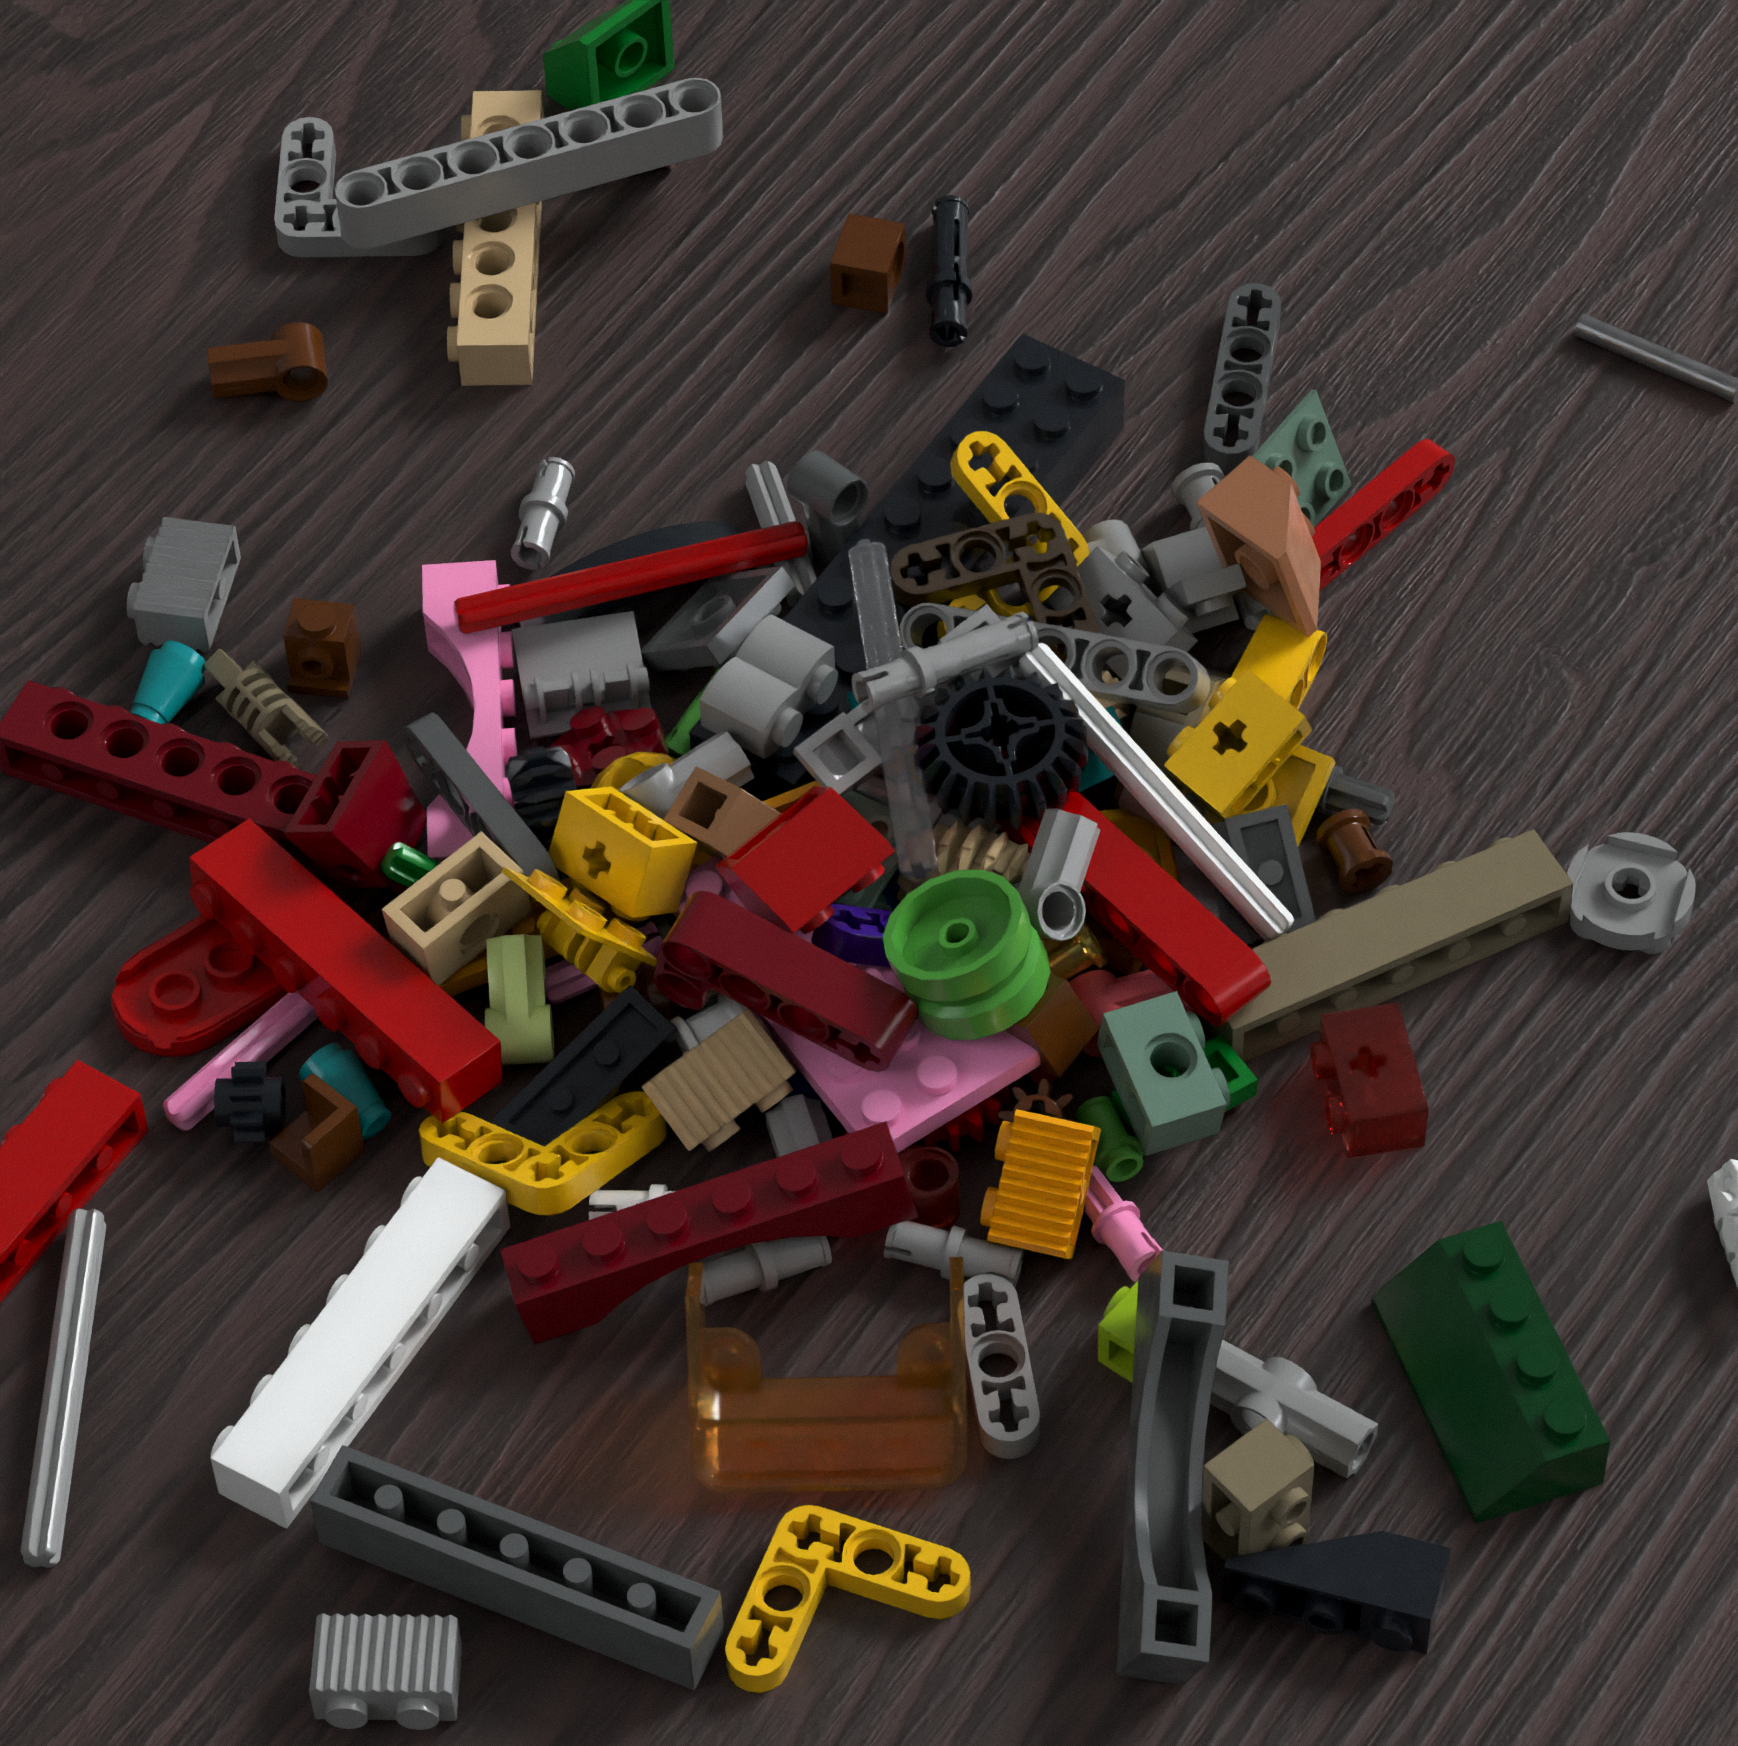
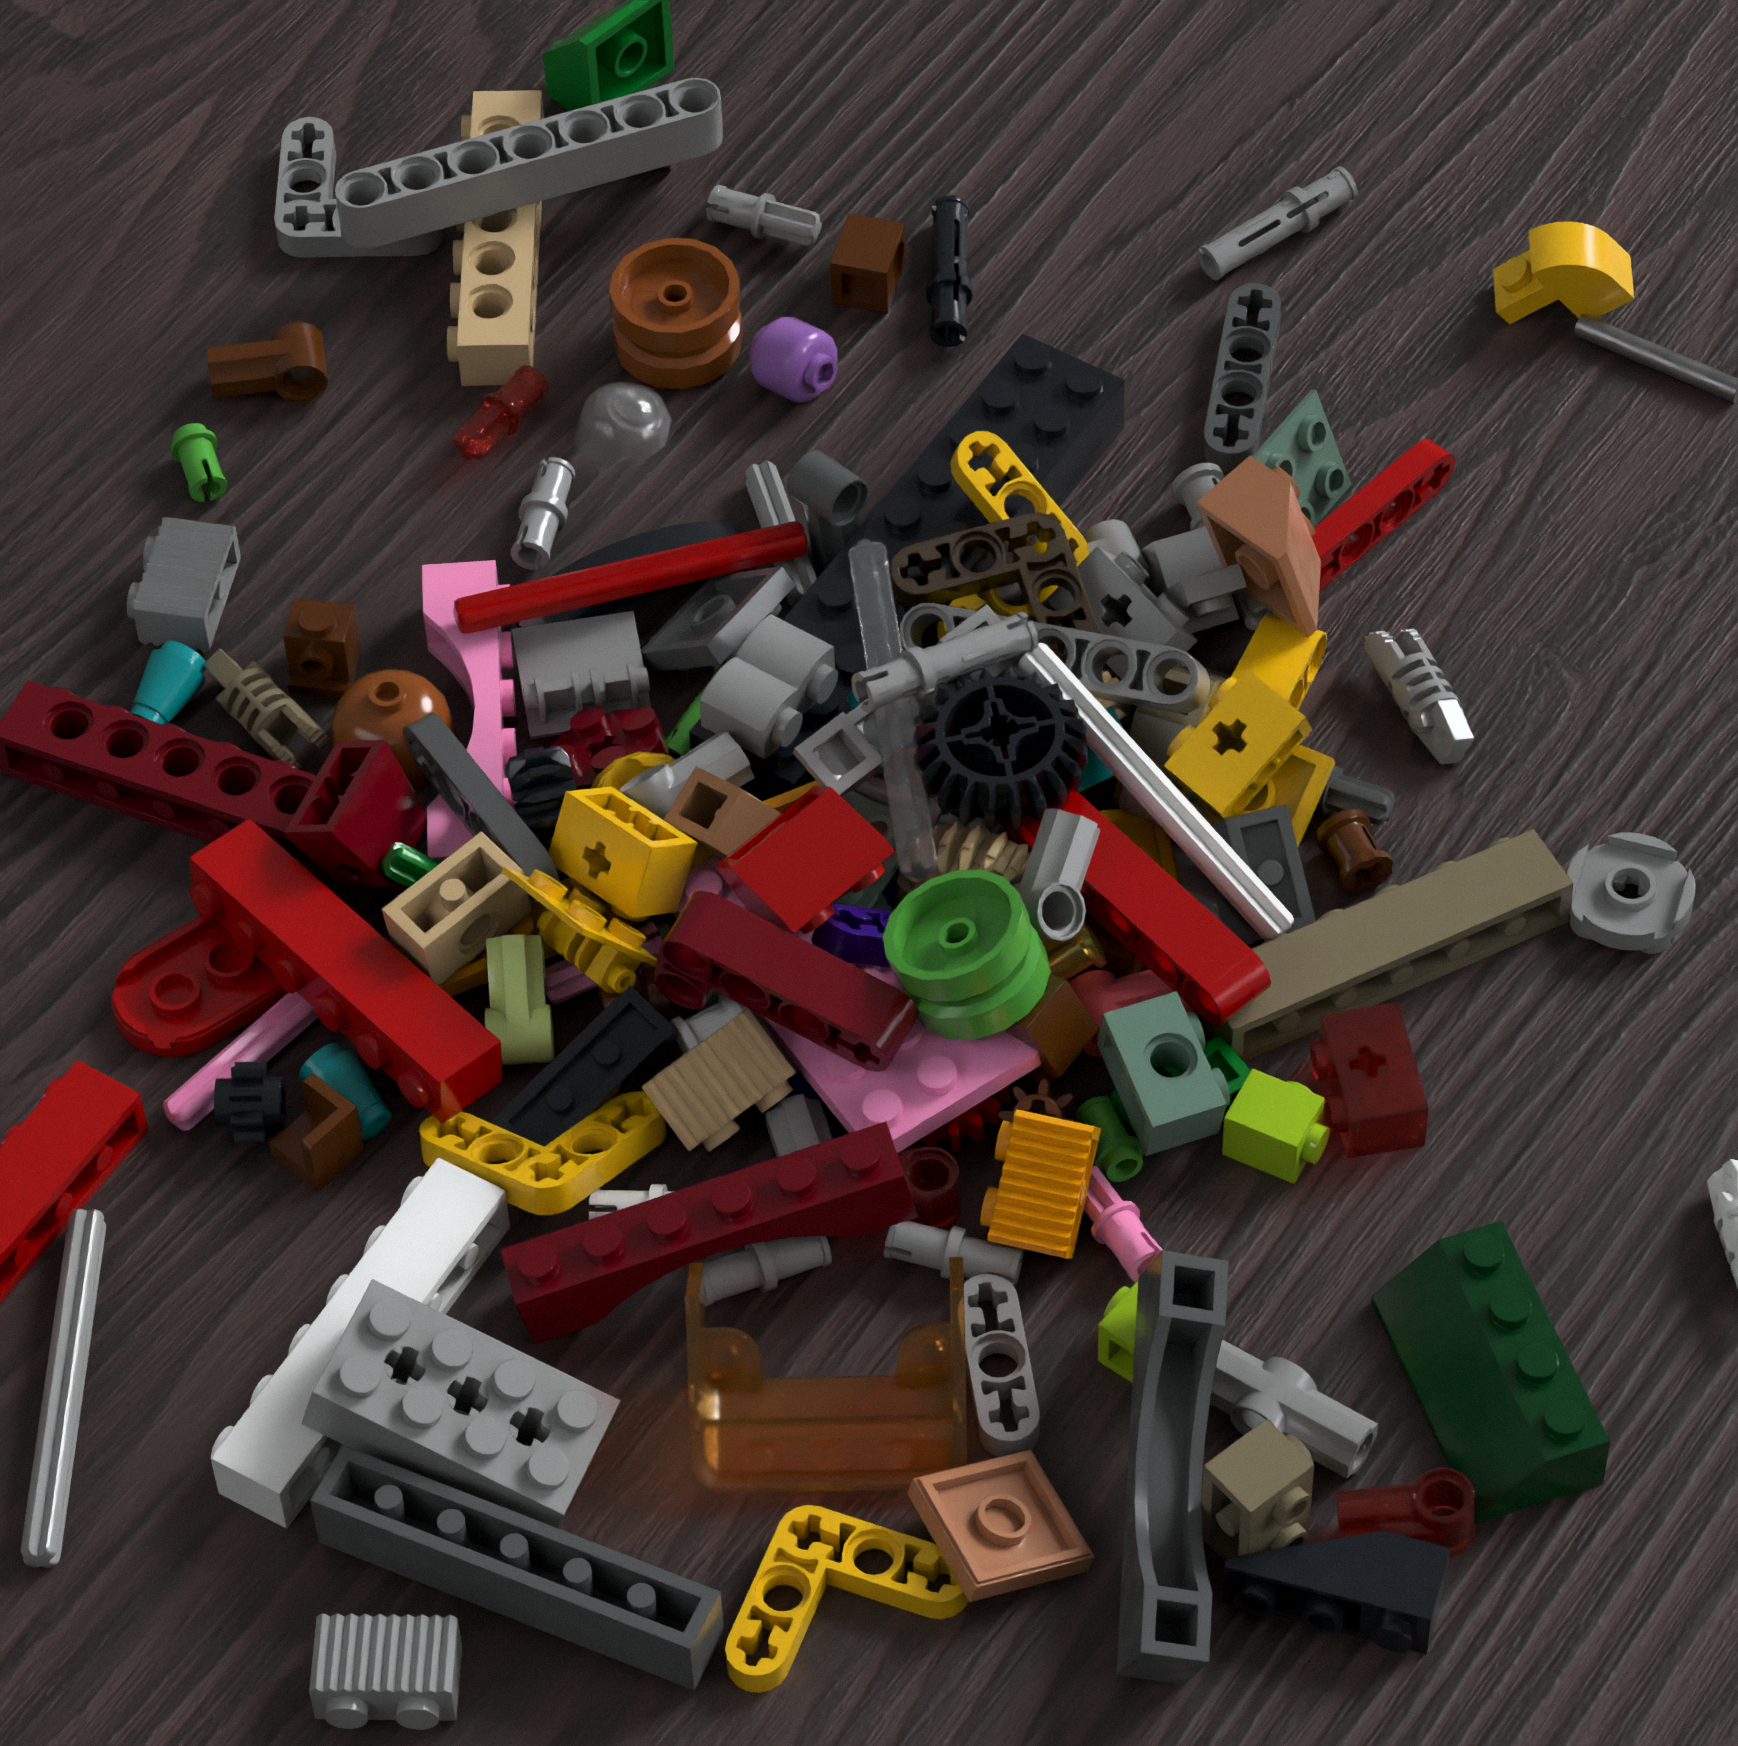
none -> bright green pin [170,423,228,502]
none -> light grey brick [301,1279,621,1528]
none -> dark orange cylinder [331,669,457,791]
none -> clear red axle [454,365,549,460]
none -> clear hair [575,382,672,470]
none -> dark orange wheel [609,238,743,389]
none -> light grey axle [706,185,822,246]
none -> medium lavender head [749,317,838,403]
none -> nougat plate [907,1450,1095,1602]
none -> light grey pin [1197,166,1358,281]
none -> lime brick [1222,1068,1330,1184]
none -> clear red piece [1335,1467,1475,1556]
none -> light grey hinge [1364,628,1474,764]
none -> yellow brick [1493,221,1634,325]

